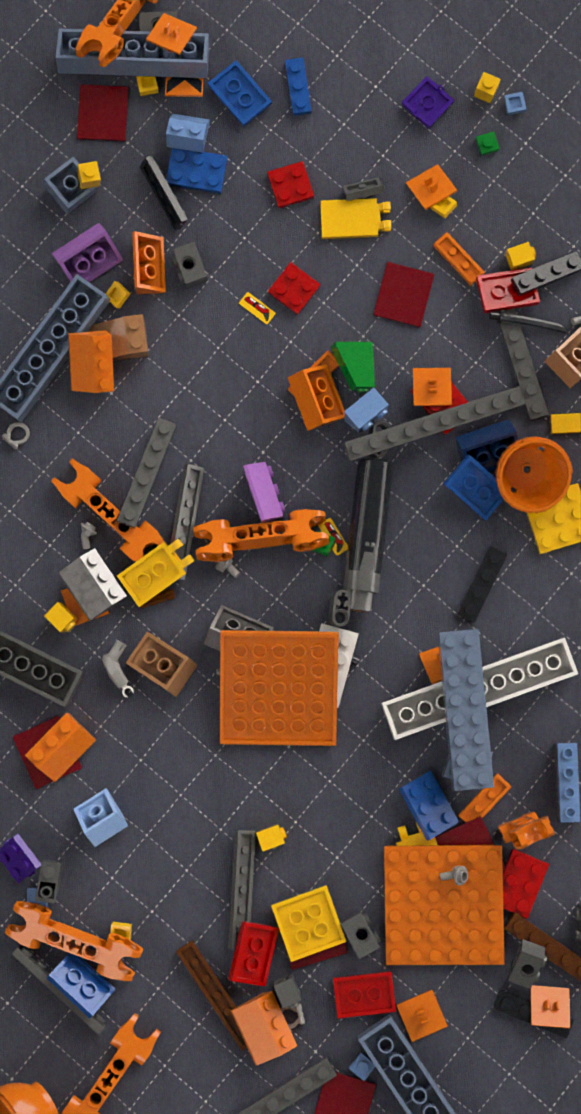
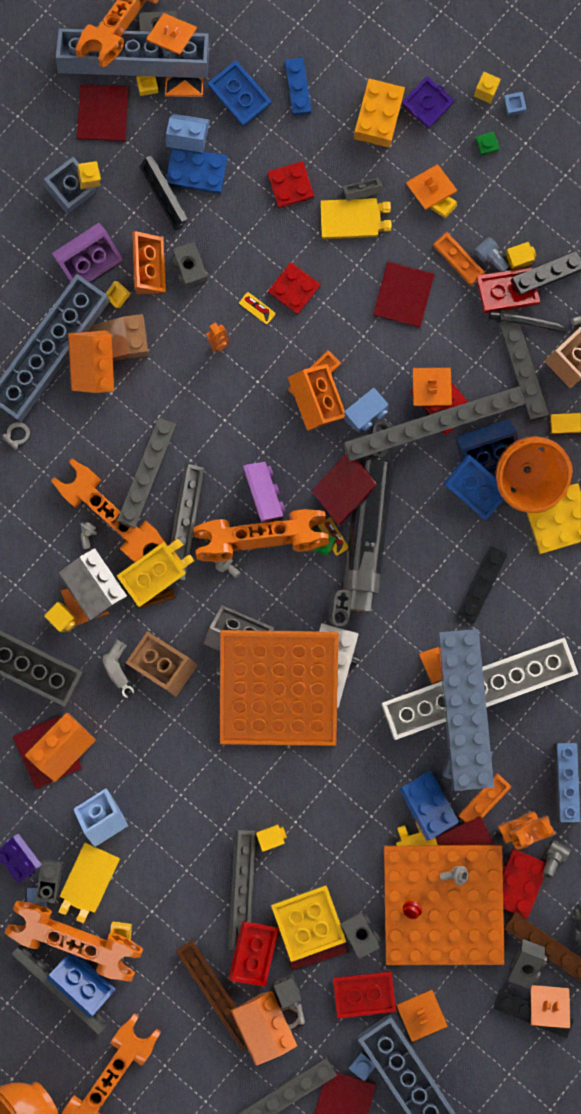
green slope [331,342,375,394] -> none
none -> yellow tile [59,842,120,923]
none -> orange hinge [206,322,230,352]
none -> dark red piece [312,454,377,526]
none -> light orange brick [354,79,405,148]
none -> red plate [403,901,422,919]
none -> sand blue pin [474,237,510,272]
none -> dark grey pin [541,840,570,880]

